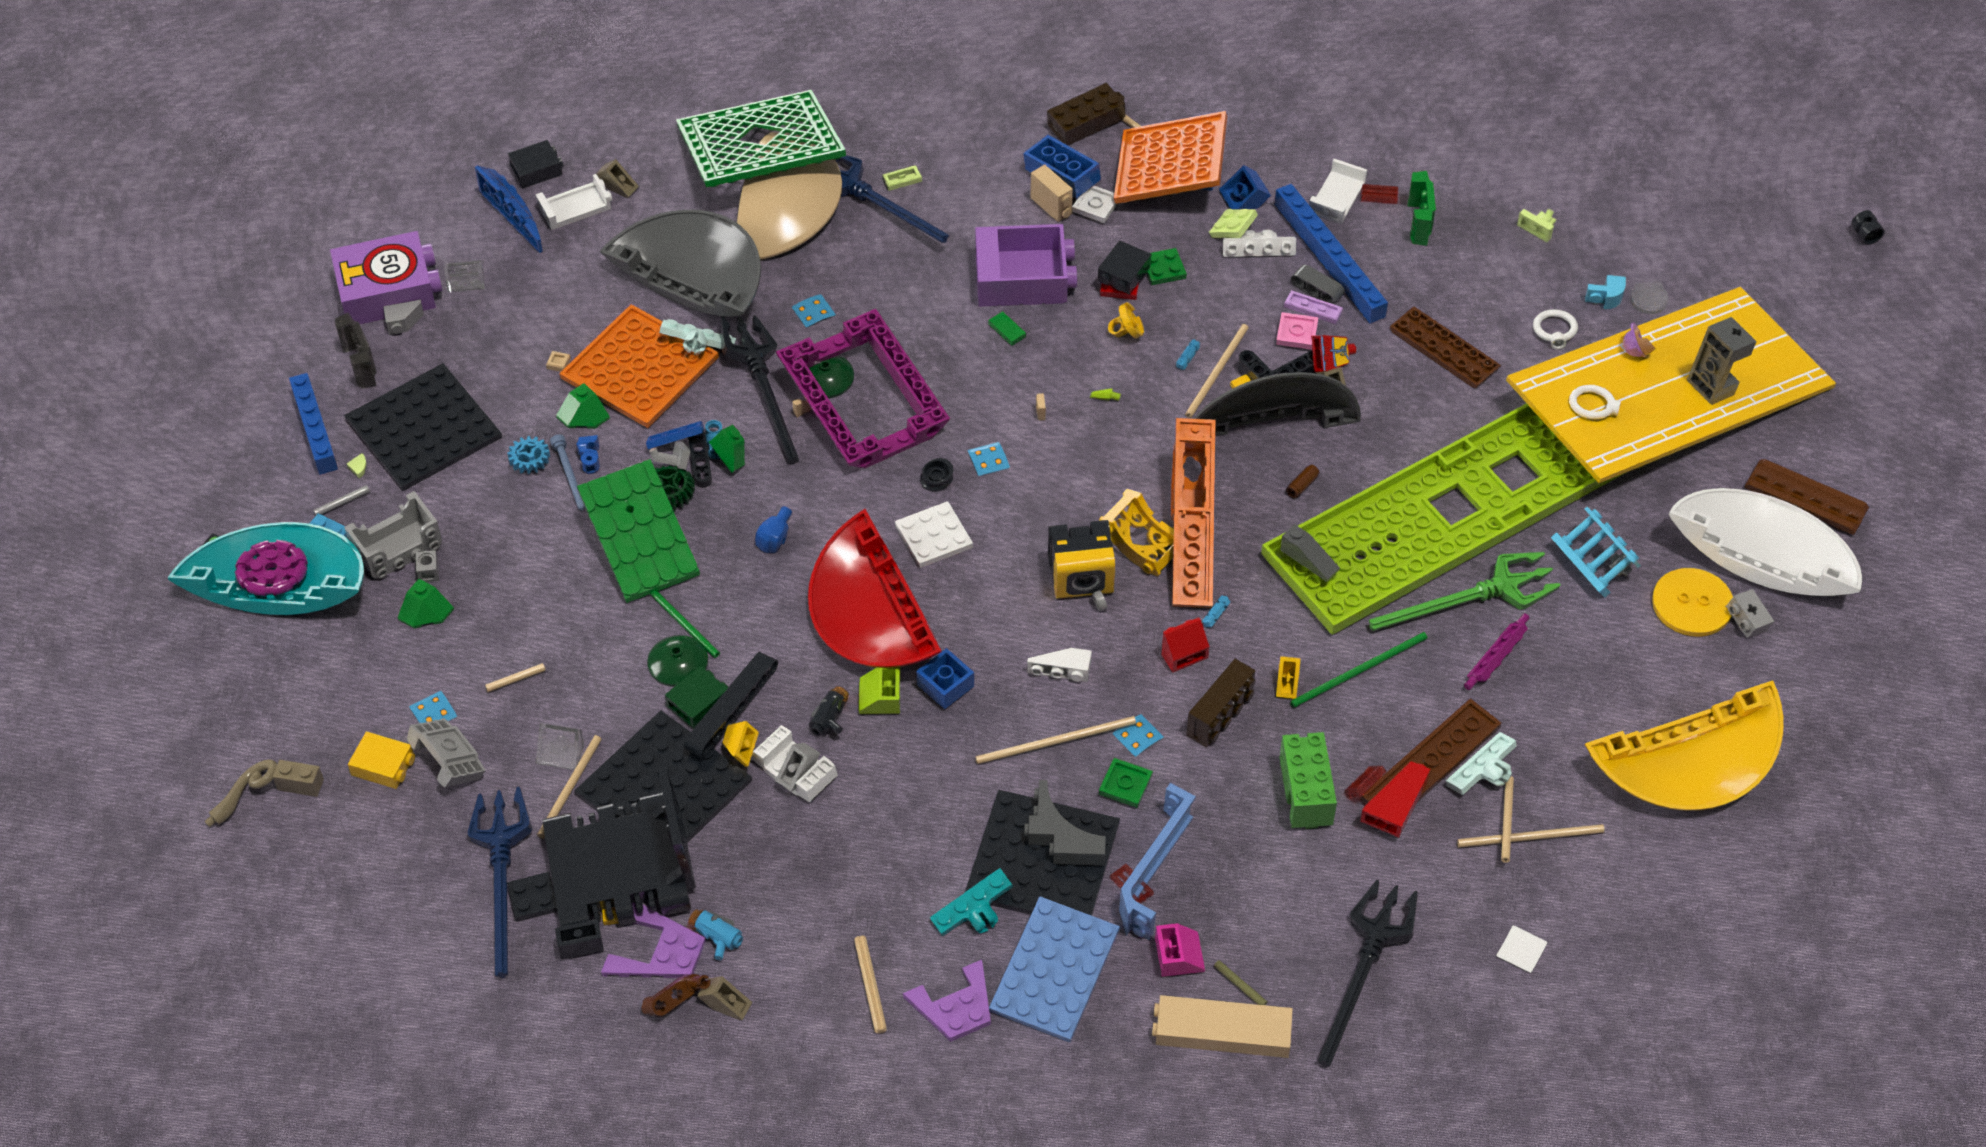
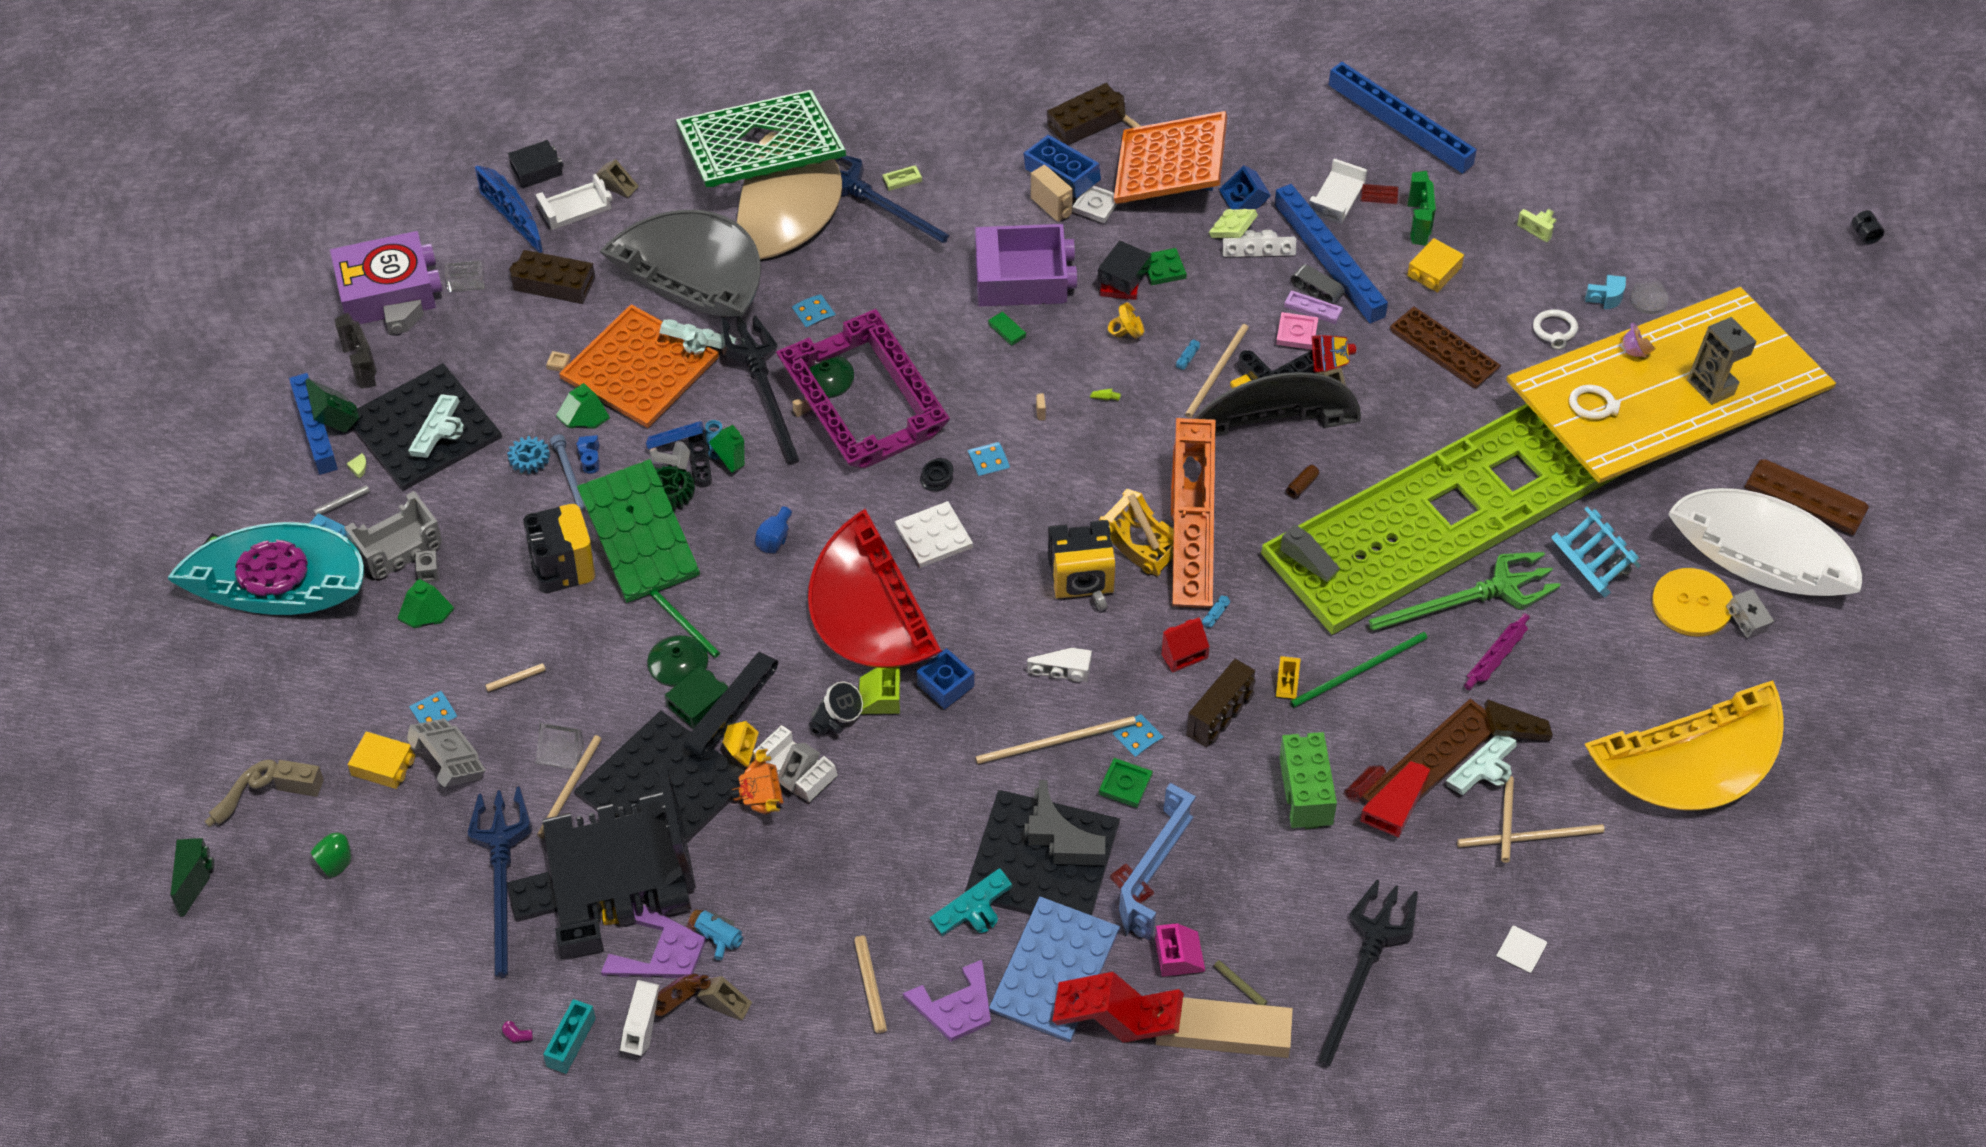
none -> dark green slope [170,838,214,917]
none -> dark green slope [305,378,359,433]
none -> green piece [310,832,352,878]
none -> light aqua plate [408,394,464,458]
none -> magenta arm [502,1021,533,1043]
none -> dark brown piece [509,250,595,304]
none -> black piece [523,504,595,593]
none -> teal brick [543,999,596,1074]
none -> white slope [620,980,659,1055]
none -> orange torso [731,749,783,815]
none -> black tile [824,682,863,723]
none -> red bracket [1052,972,1184,1043]
none -> tan bar [1127,493,1160,550]
none -> blue brick [1329,62,1477,174]
none -> yellow brick [1407,238,1464,293]
none -> dark brown wing [1484,699,1553,741]

